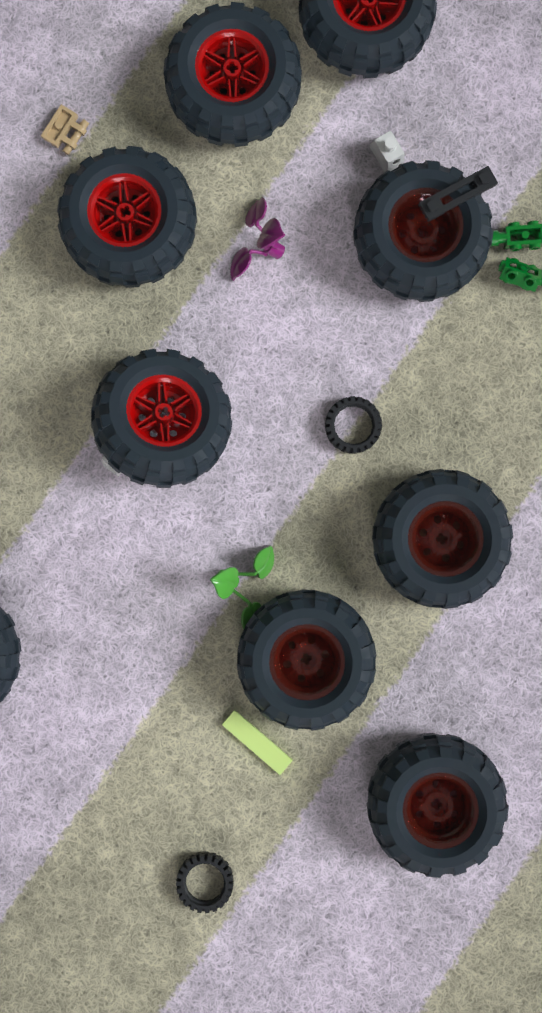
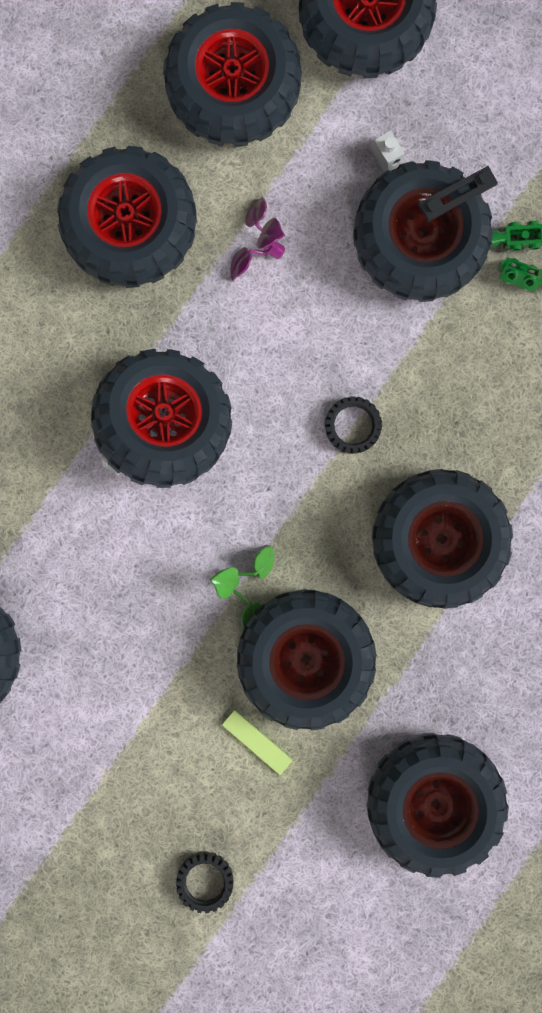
tan plate [41,104,89,155] -> none

